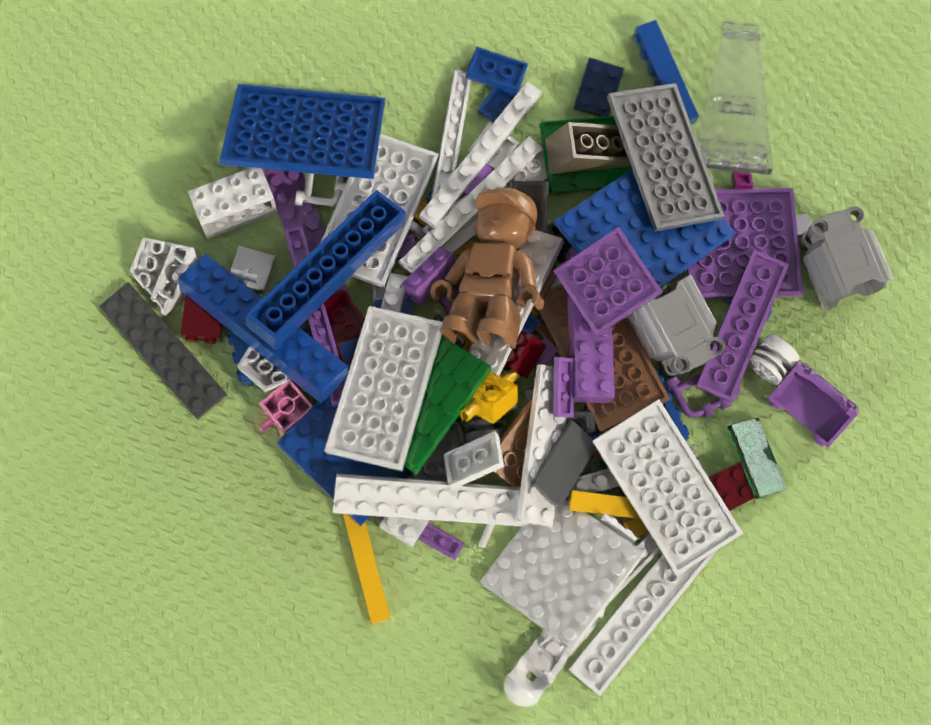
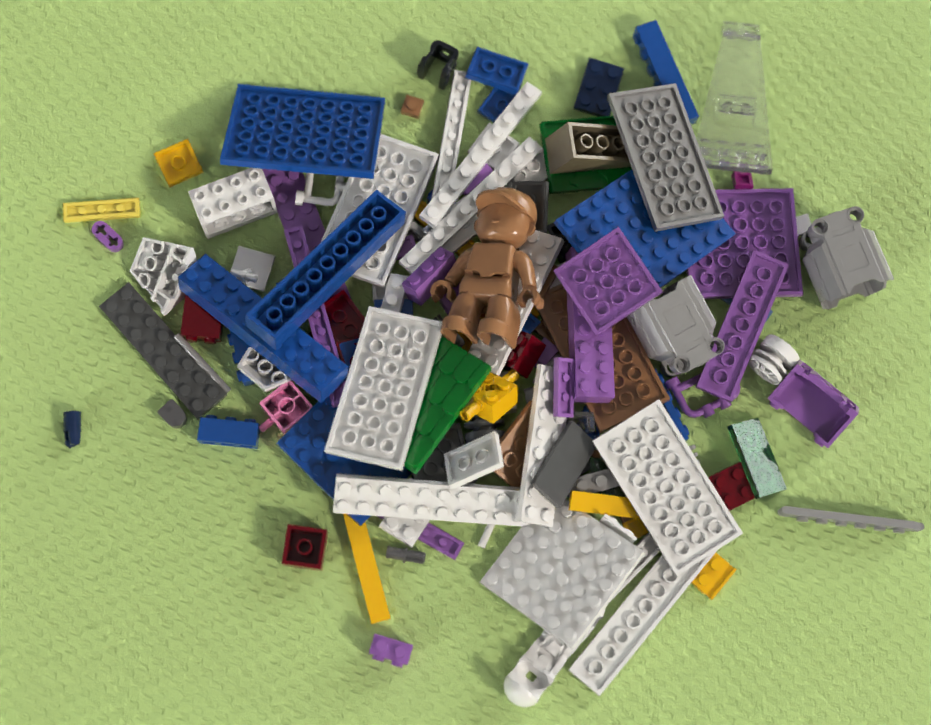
none -> light yellow tile [63,198,140,223]
none -> dark blue hinge [63,411,81,449]
none -> medium lavender beam [92,221,124,252]
none -> yellow tile [153,139,204,188]
none -> flat silver piece [158,399,187,429]
none -> light grey piece [174,333,231,393]
none -> blue brick [197,415,260,449]
none -> dark red brick [281,524,329,571]
none -> medium lavender brick [369,634,413,668]
none -> flat silver axle [386,546,426,564]
none -> medium nougat plate [401,95,424,119]
none -> black piece [417,40,459,90]
none -> yellow plate [691,553,737,600]
none -> light grey hinge [777,506,924,534]

